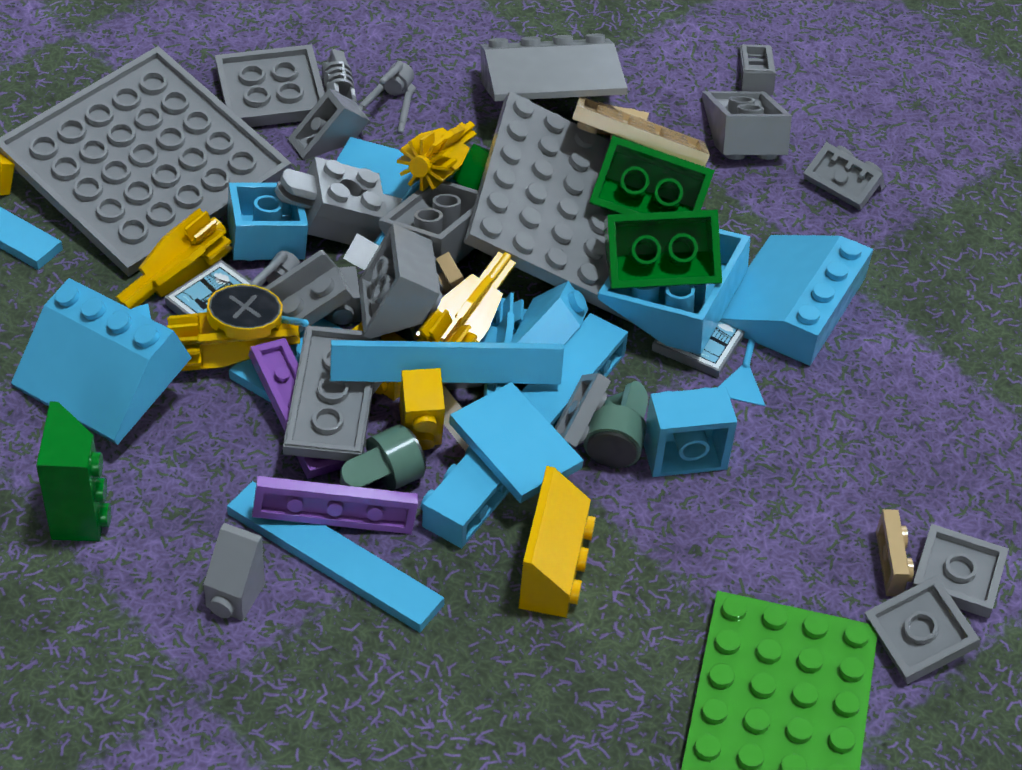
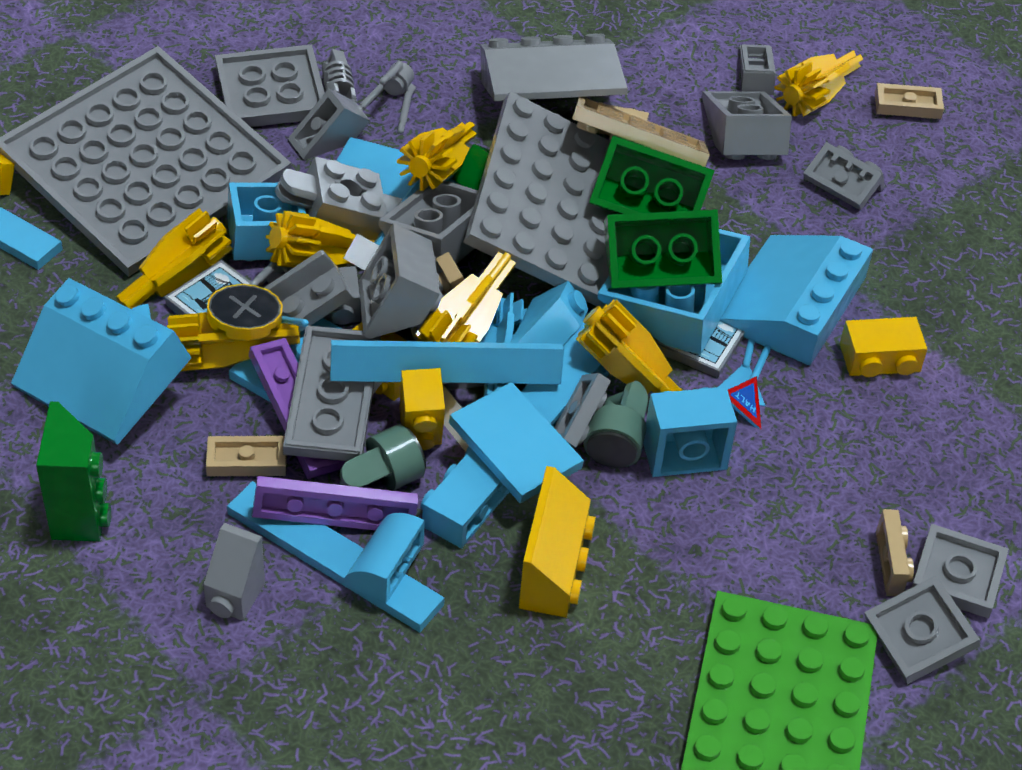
none -> tan plate [206,436,286,476]
none -> yellow piece [266,210,375,268]
none -> medium azure brick [343,513,425,603]
none -> yellow piece [576,299,683,394]
none -> piece [728,345,771,429]
none -> yellow piece [774,50,863,117]
none -> yellow brick [840,317,927,377]
none -> tan plate [875,83,944,119]

